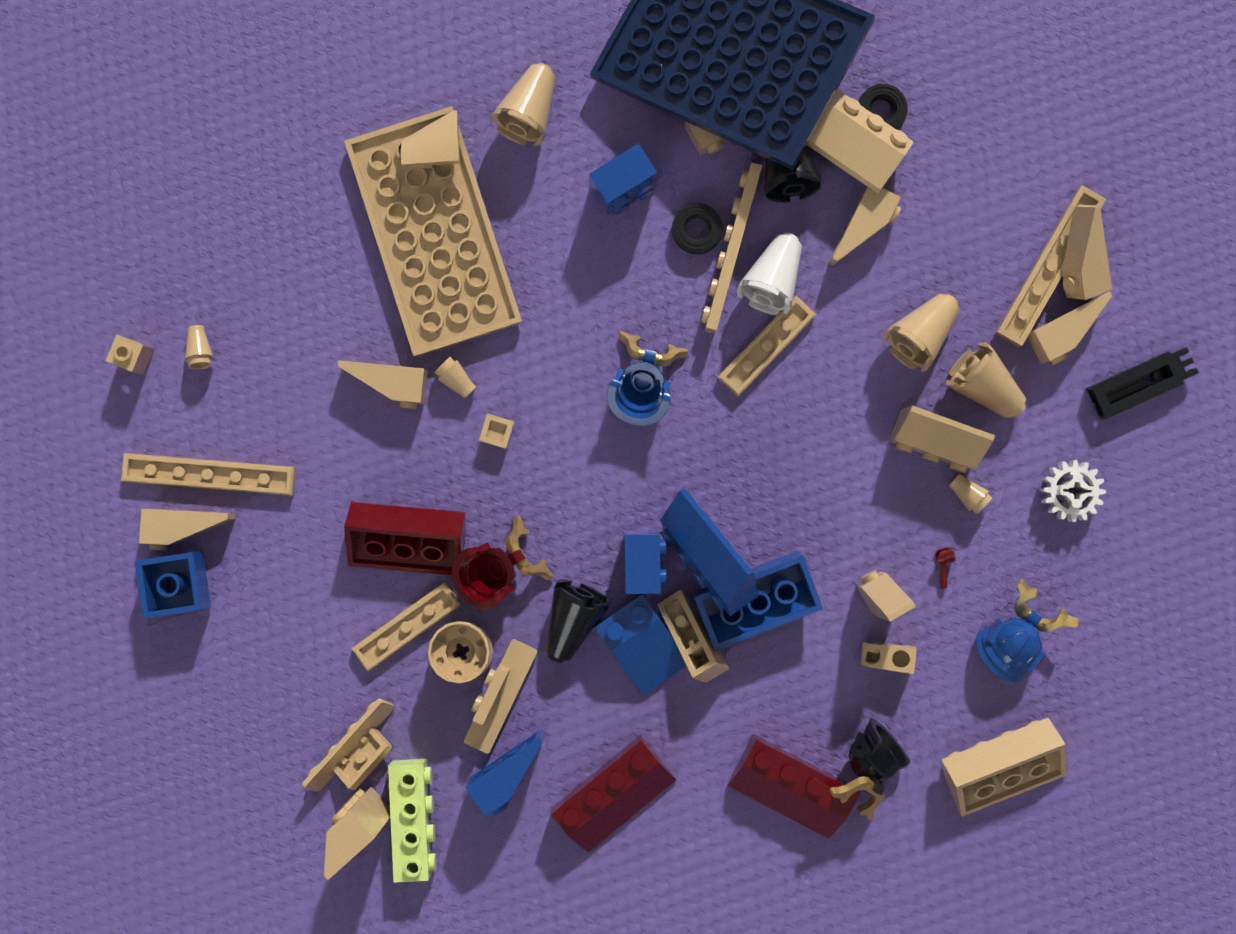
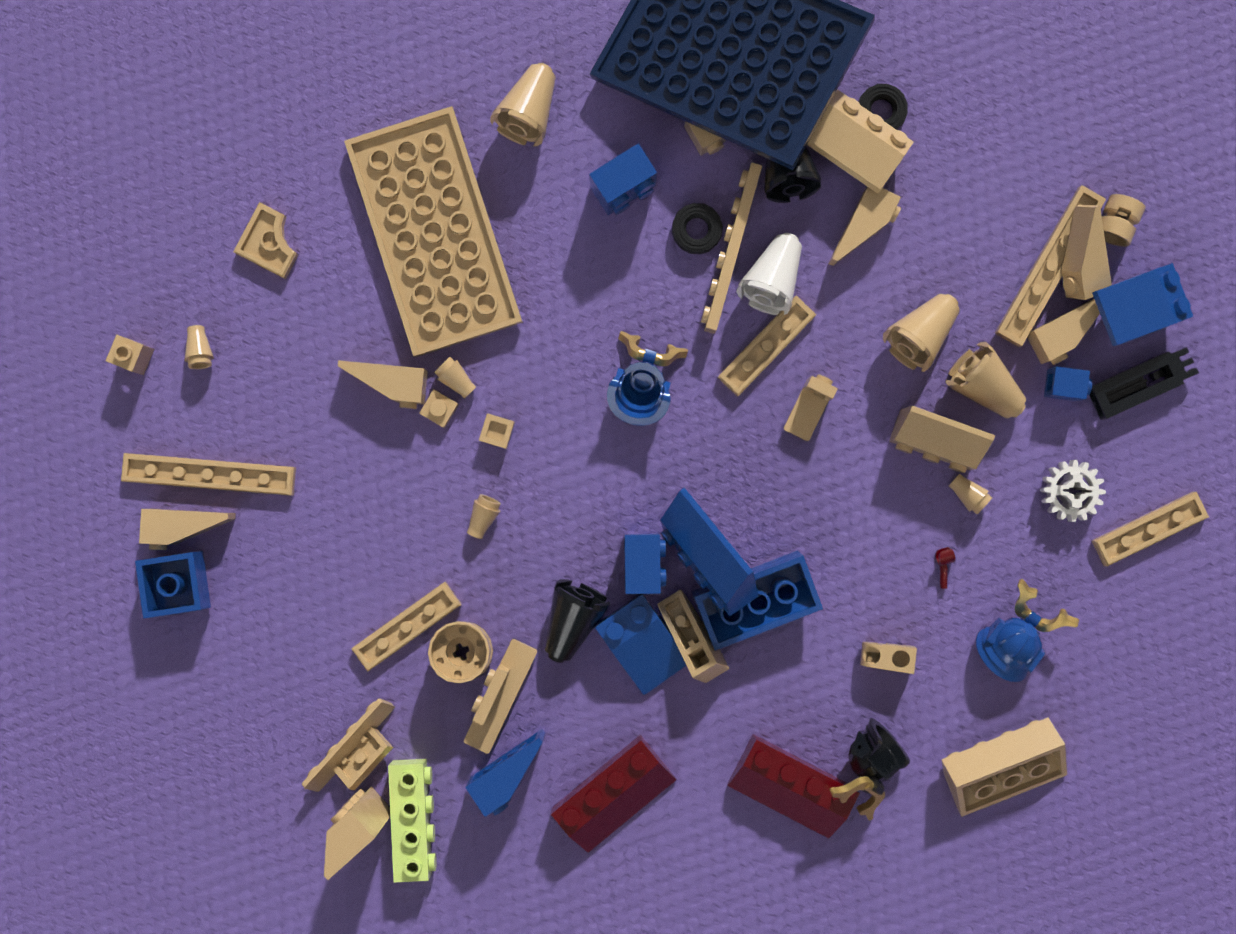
dark red slope [344,502,466,575] -> none
tan slope [401,110,460,170] -> none
dark red helmet [452,515,554,609] -> none
tan slope [856,570,916,622] -> none
none -> tan tile [233,202,299,279]
none -> tan plate [419,389,459,428]
none -> tan cone [467,494,501,539]
none -> tan bracket [783,374,838,441]
none -> blue brick [1044,366,1092,401]
none -> blue slope [1092,263,1194,347]
none -> tan tile [1092,492,1209,566]
none -> tan wheel [1102,194,1146,247]

